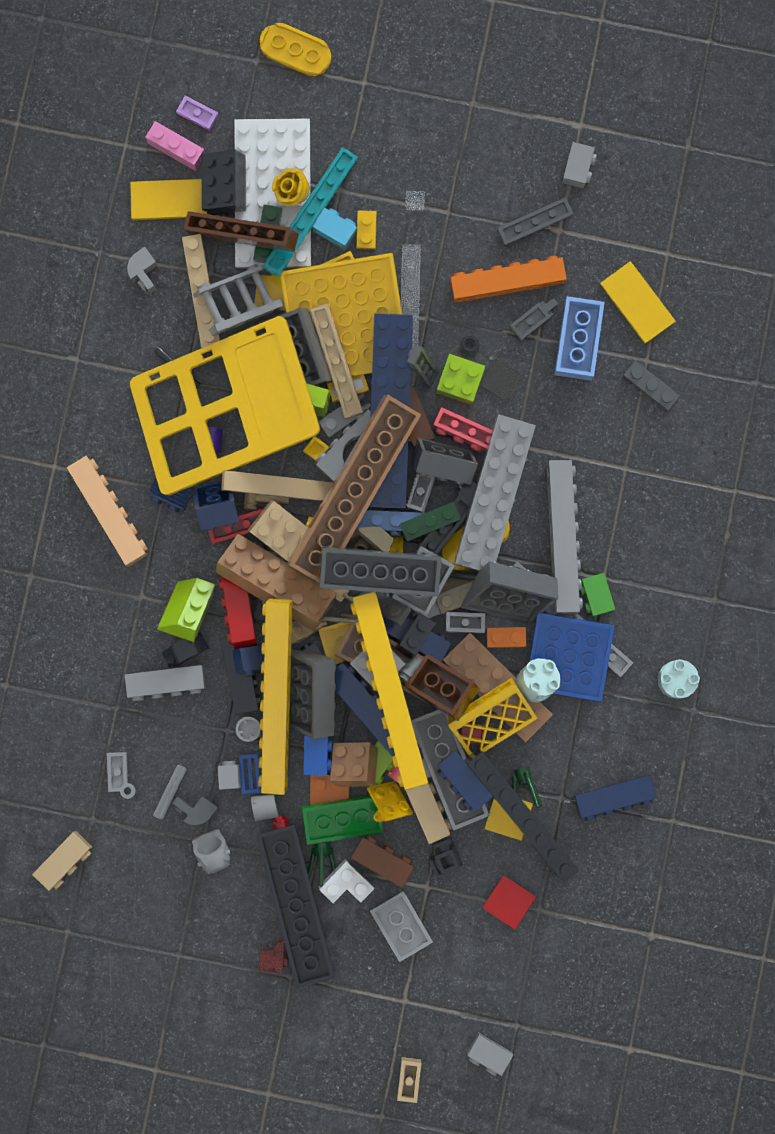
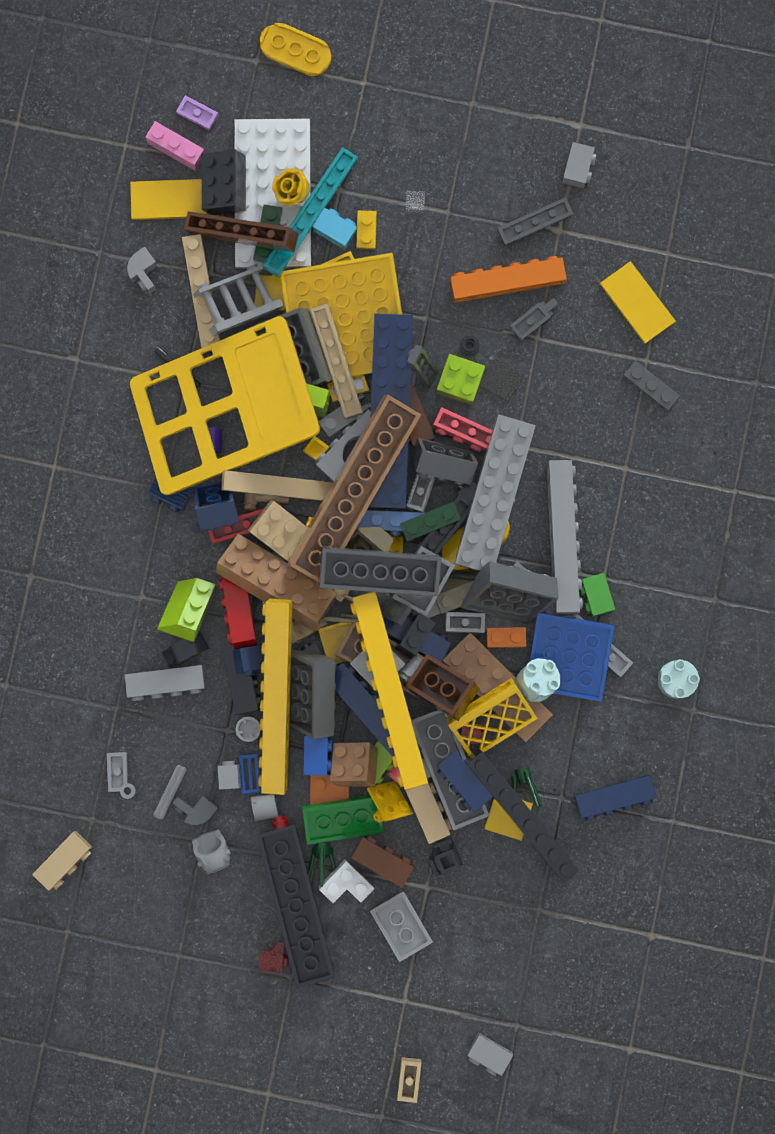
light nougat brick [67,456,148,567] -> none
clear tile [401,244,421,349] -> none
red tile [482,875,536,929] -> none
light blue brick [554,296,605,381] -> none

